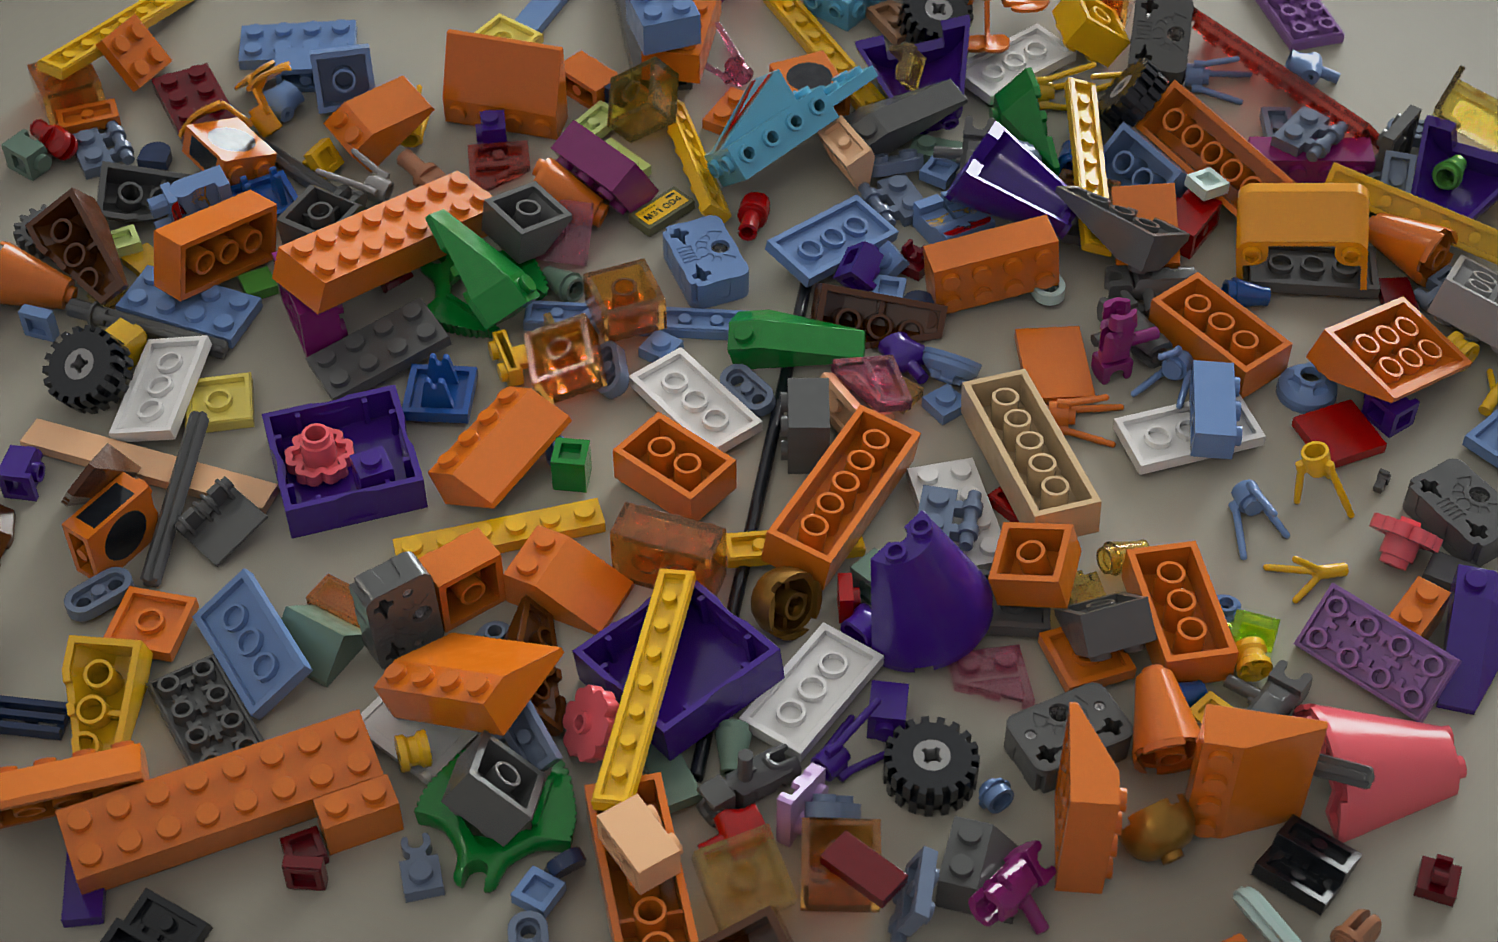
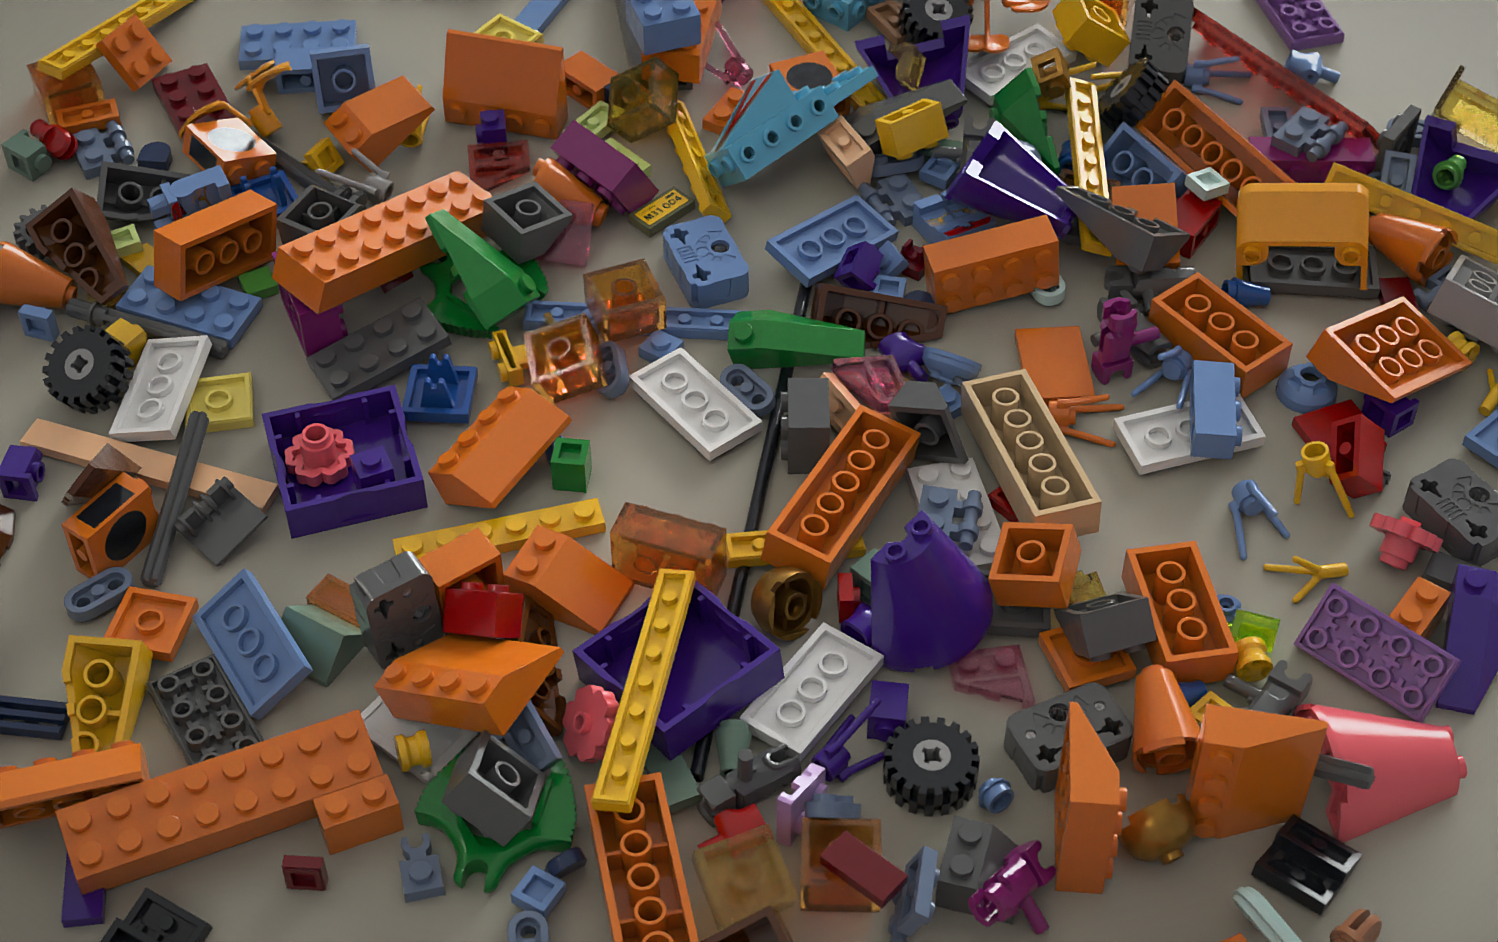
medium blue piece [263,80,305,122] -> none
dark red tile [279,825,330,864] -> none
nougat arm [397,149,447,188] -> none
sand green cone [542,265,586,302] -> none
light nougat brick [597,794,683,895] -> none
orange brick [613,411,737,527] -> none
red arm [737,192,770,241] -> none
clear yellow cone [1096,539,1150,576] -> none
dark red tile [1413,854,1462,907] -> none
none -> red brick [443,582,524,638]
none -> yellow brick [875,98,949,160]
none -> dark grey slope [888,381,969,464]
none -> pearl gold brick [1030,47,1072,98]
none -> red brick [1329,414,1385,499]

